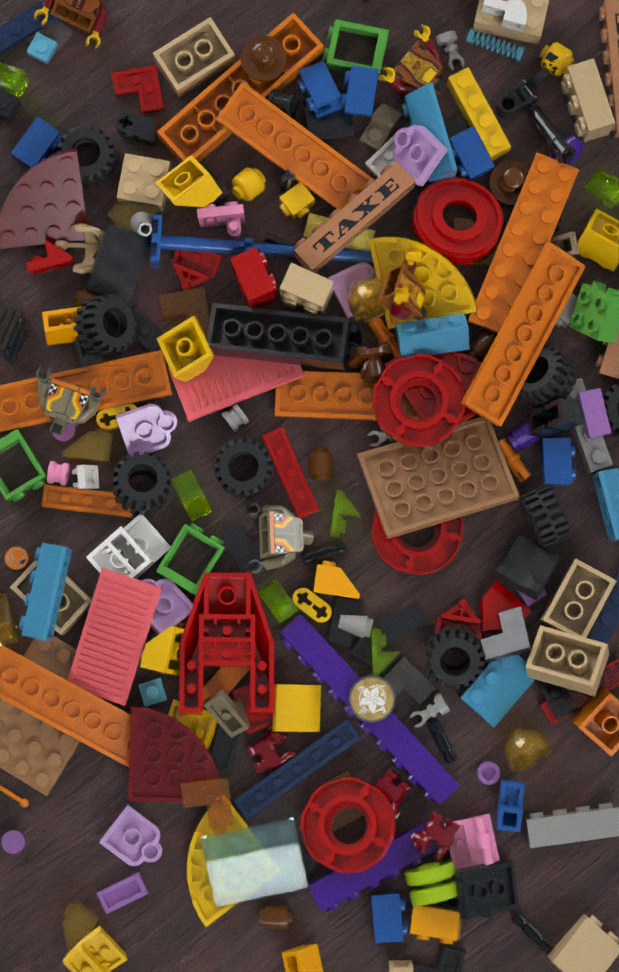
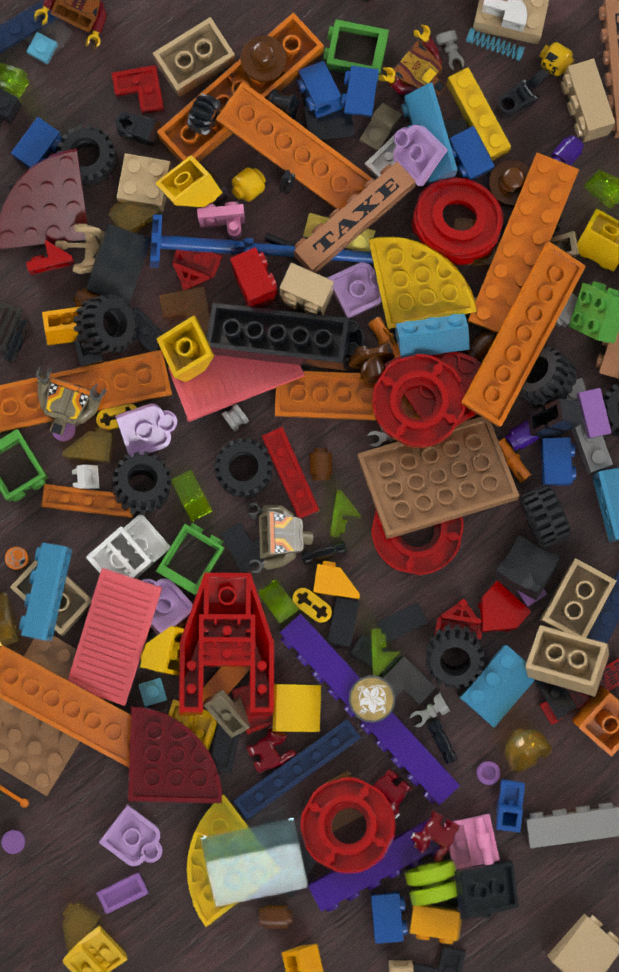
bright pink wheel [47,461,70,486] -> none
light grey cone [130,212,153,236] -> none
clear orange tile [181,778,233,828] -> none
yellow brick [279,182,315,220] -> none
light grey cone [338,615,373,638] -> none
clear yellow cylinder [348,278,387,322] -> none
torso [378,247,427,320] -> none
tile [481,606,532,663] -> none
black axle [512,912,552,951] -> none
black pin [527,106,576,163] -> none
none -> black gear [187,94,221,135]

